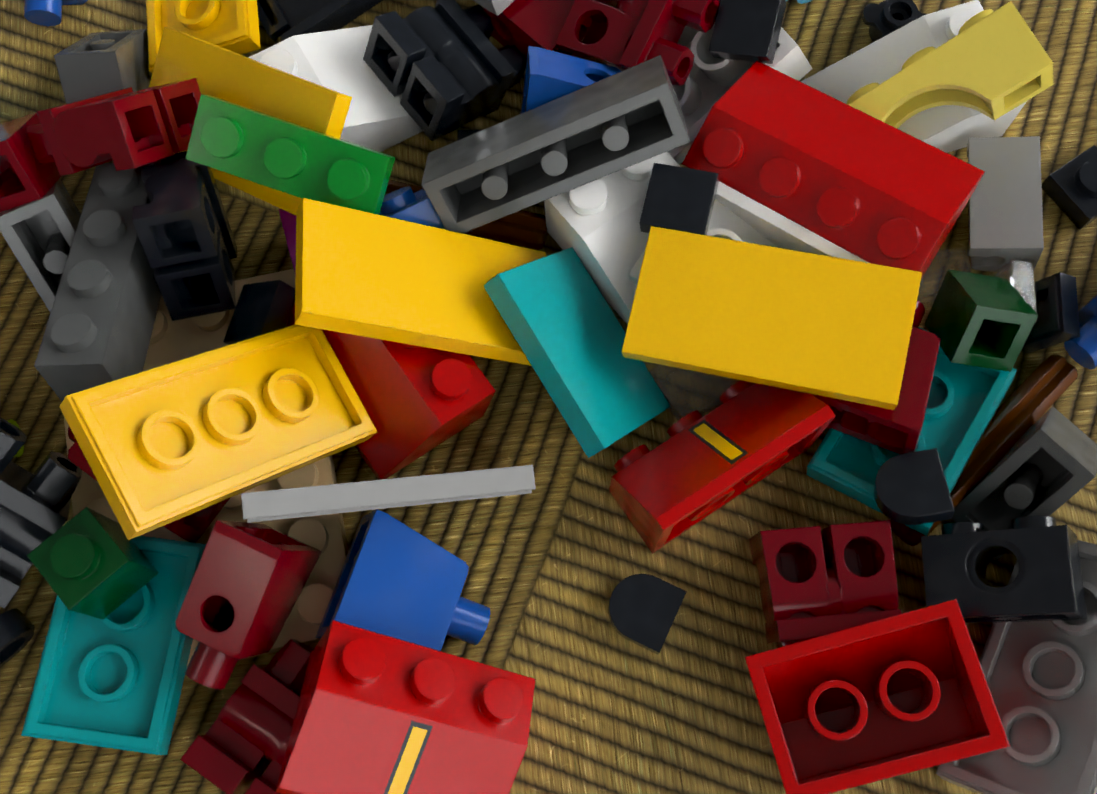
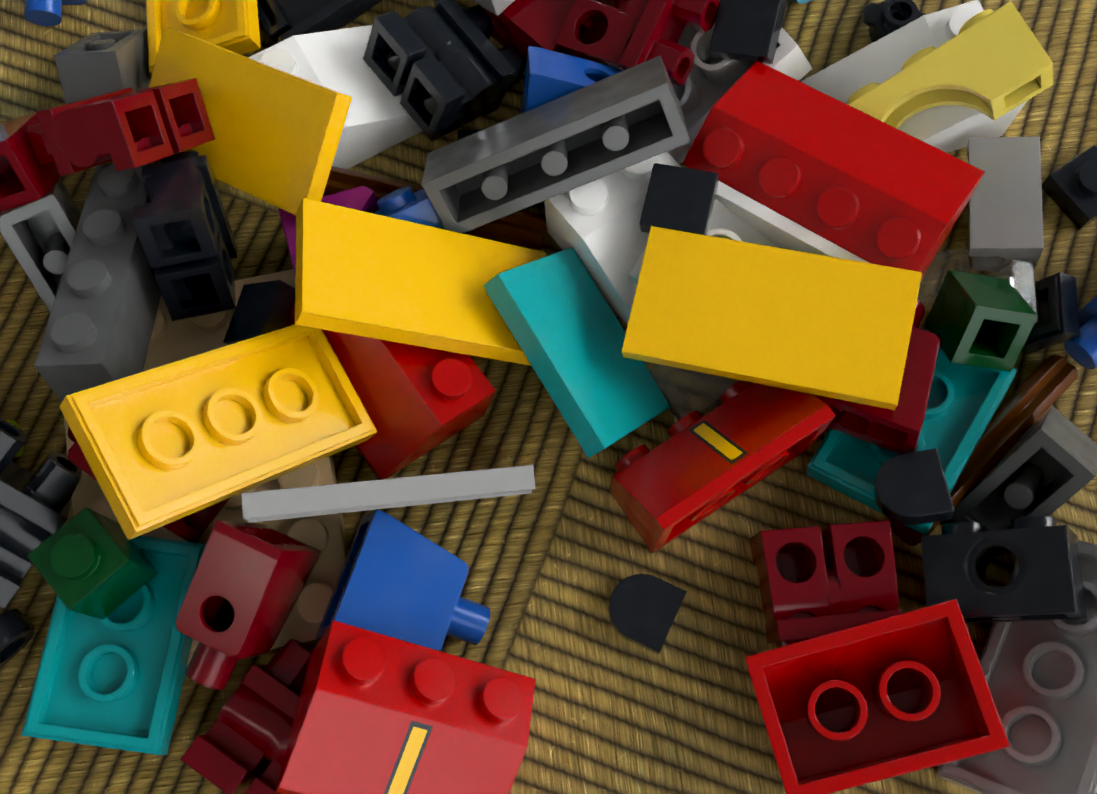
green plate [185,94,396,215] -> none

